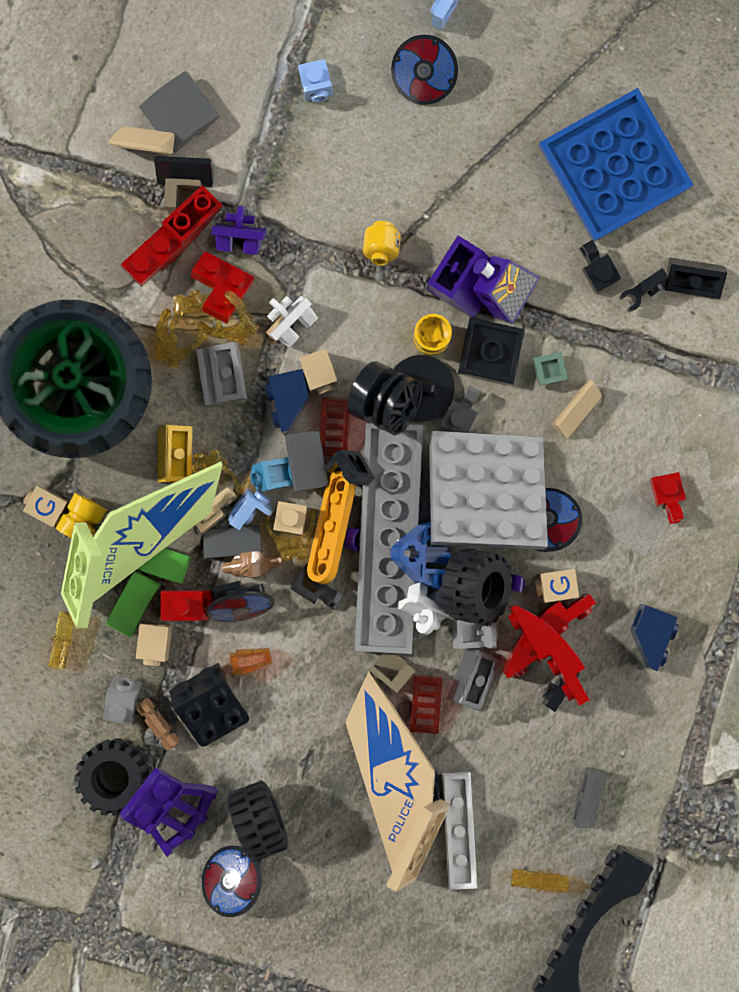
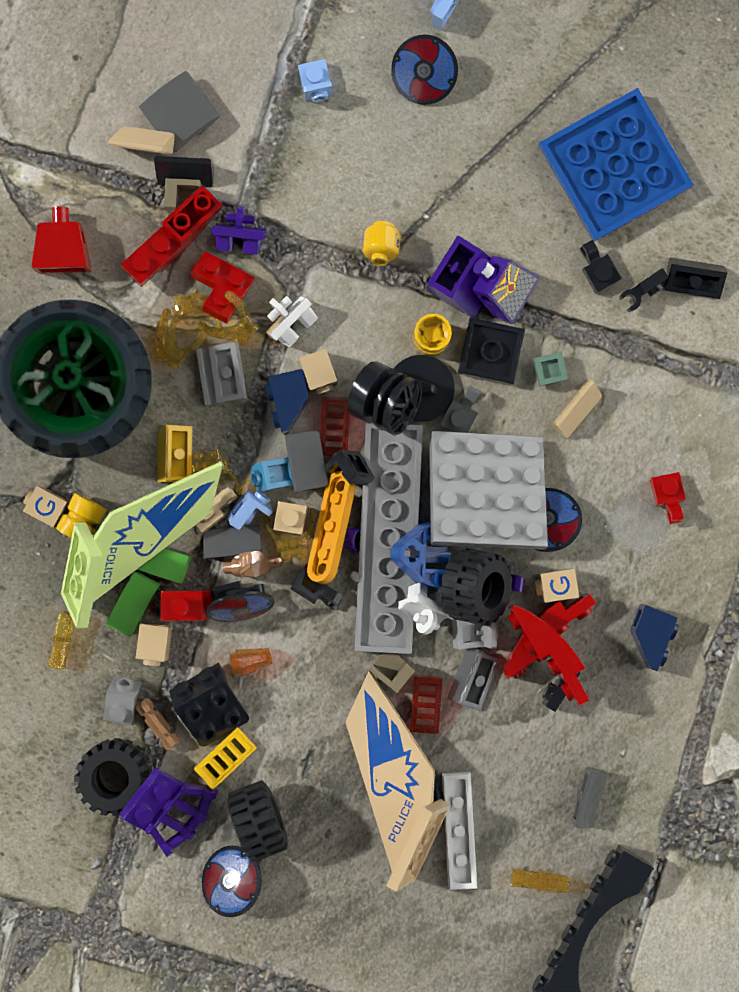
none -> red torso [32,206,92,274]
none -> yellow slope [194,727,257,790]

